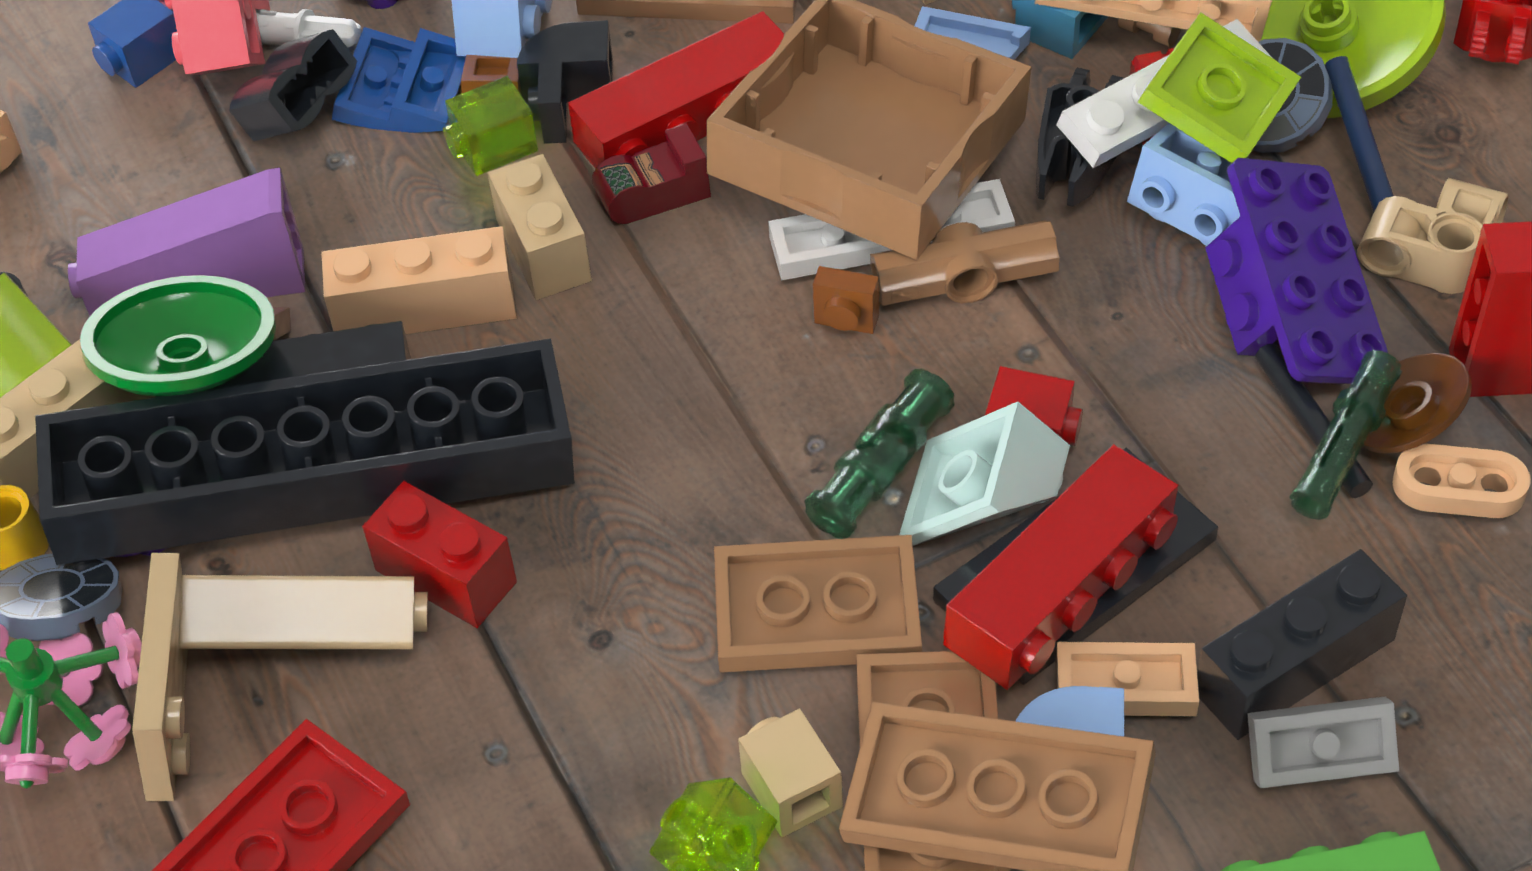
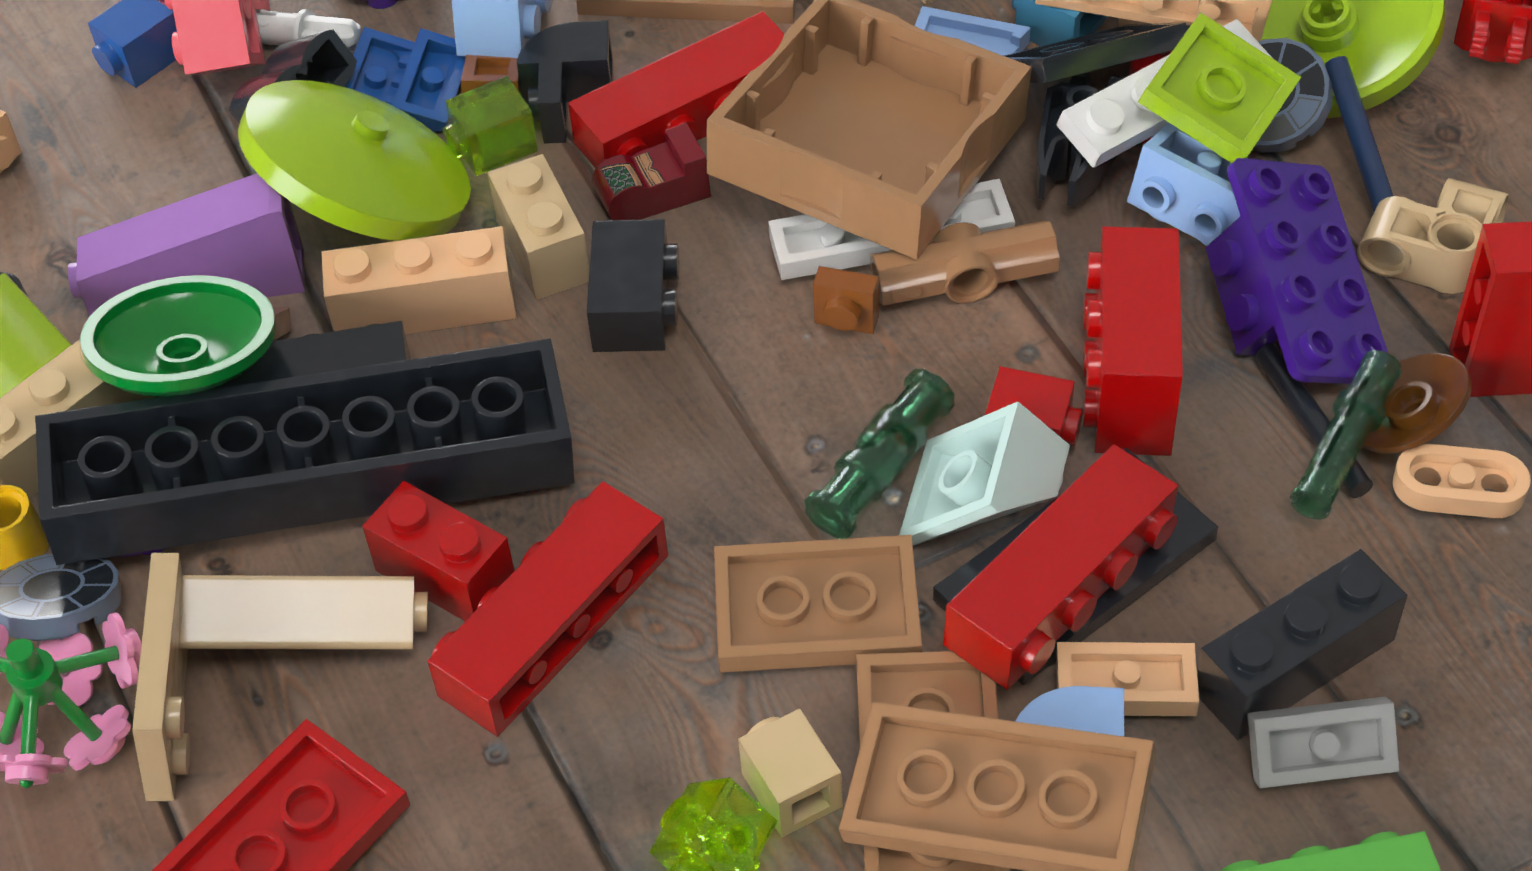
none -> lime dish [238,80,471,241]
none -> red brick [427,481,668,737]
none -> black brick [587,219,679,352]
none -> black tile [1003,22,1191,83]
none -> red brick [1083,226,1183,456]

